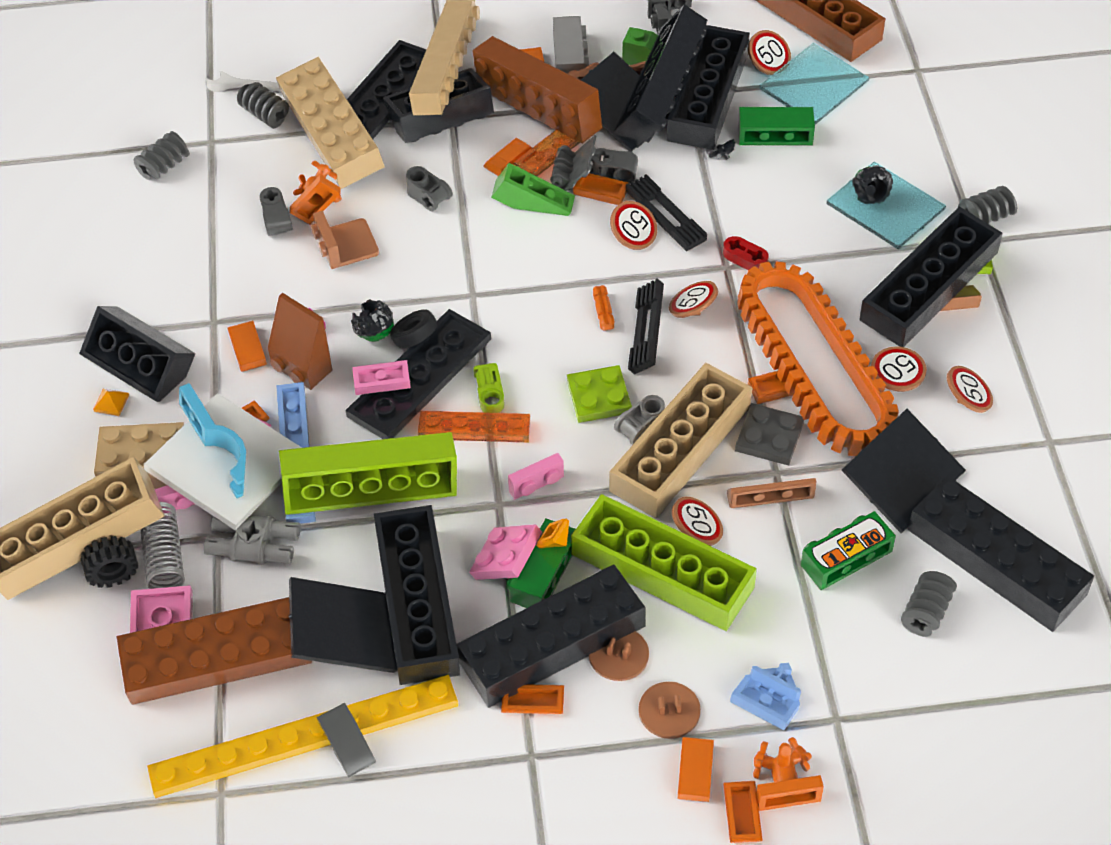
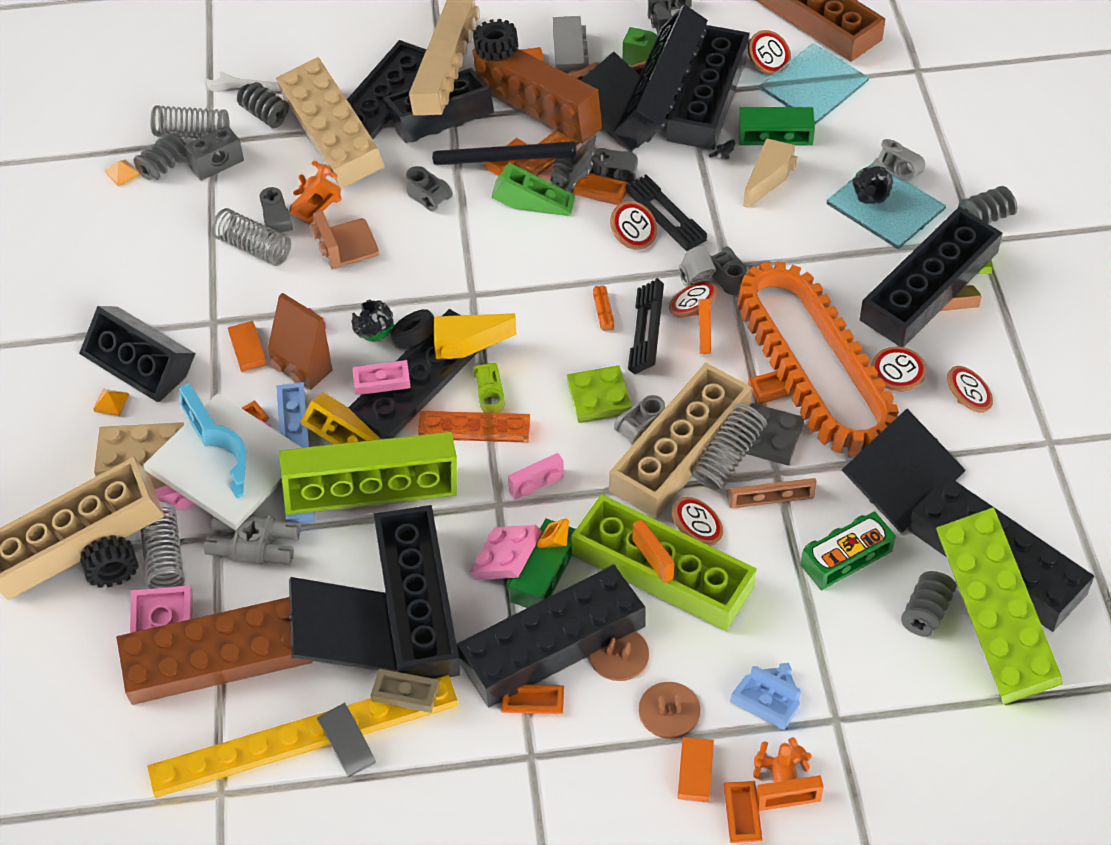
red beam [723,236,769,270] -> none
none -> light orange slope [105,159,139,186]
none -> light grey piece [150,105,230,139]
none -> dark grey brick [184,126,244,181]
none -> light grey piece [211,208,292,266]
none -> yellow slope [300,392,380,444]
none -> dark tan plate [370,669,440,713]
none -> black axle [432,141,577,165]
none -> yellow slope [434,313,517,359]
none -> black tyre [473,19,519,61]
none -> orange tile [632,519,675,583]
none -> light grey piece [679,245,716,287]
none -> light grey piece [691,403,767,491]
none -> orange tile [698,299,711,354]
none -> dark grey piece [710,246,747,295]
none -> tan slope [743,138,798,208]
none -> light grey piece [874,139,926,181]
none -> lime brick [936,507,1063,705]

